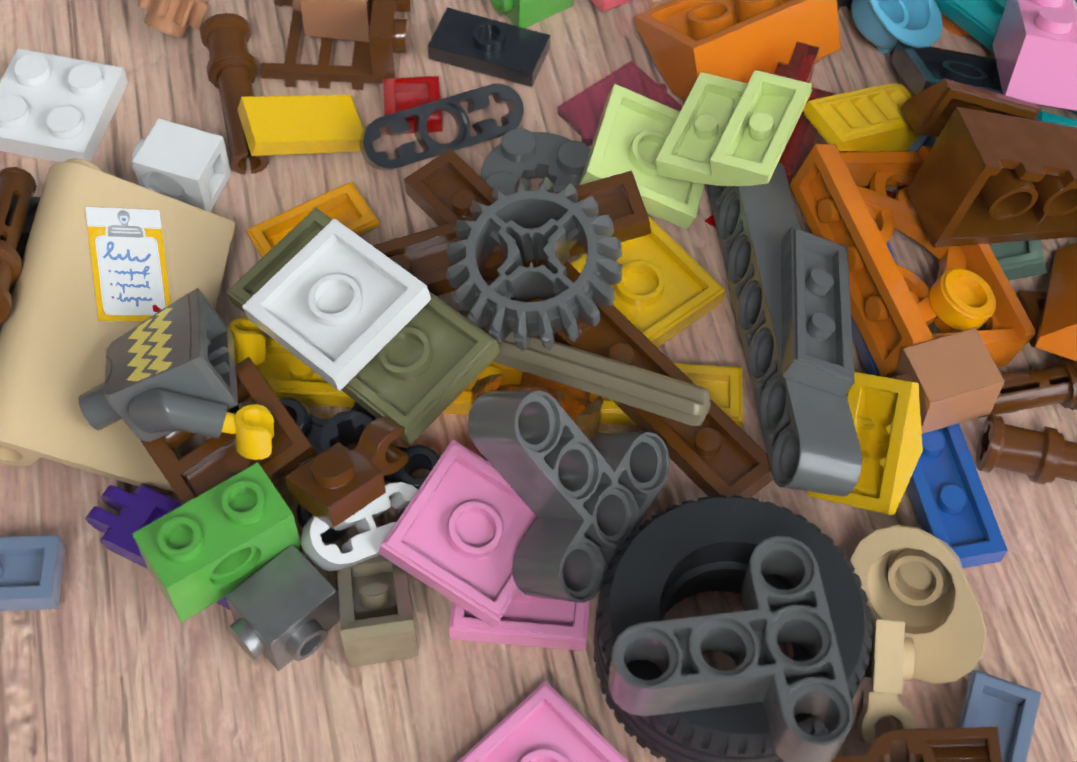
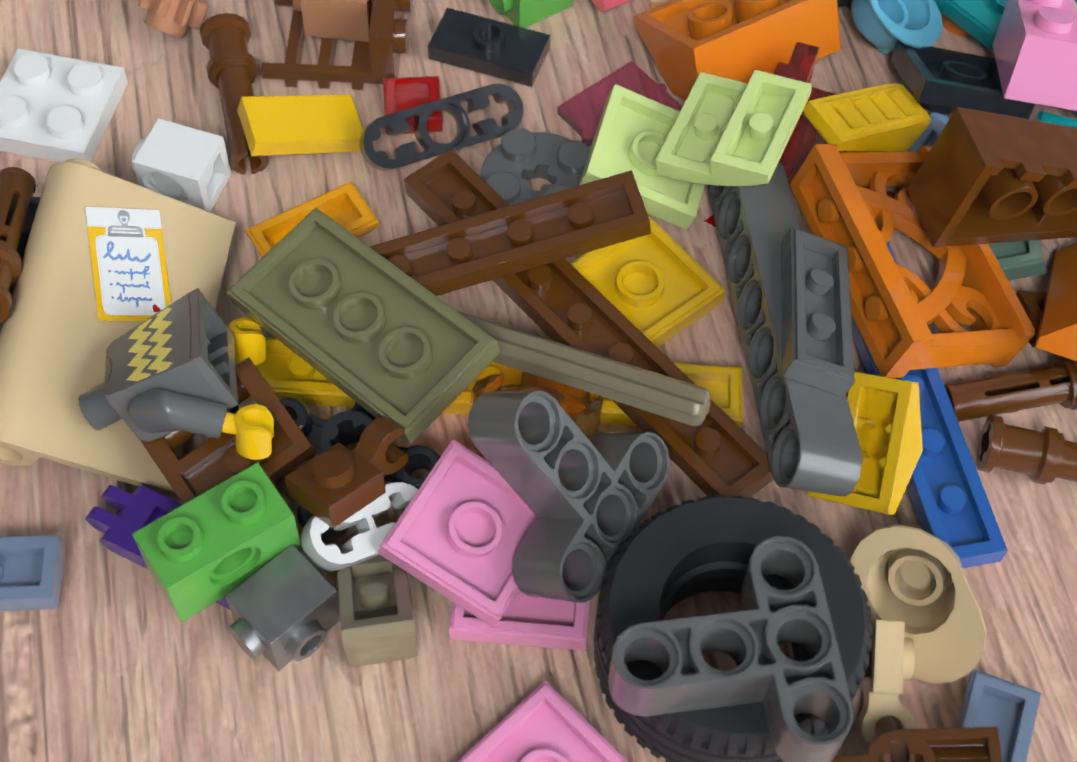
white plate [242,218,432,391] -> none
dark grey gear [446,176,622,351] -> none
nougat brick [892,328,1005,434] -> none
reddish brown slope [900,78,1041,138] -> none
light orange tile [929,268,996,331] -> none

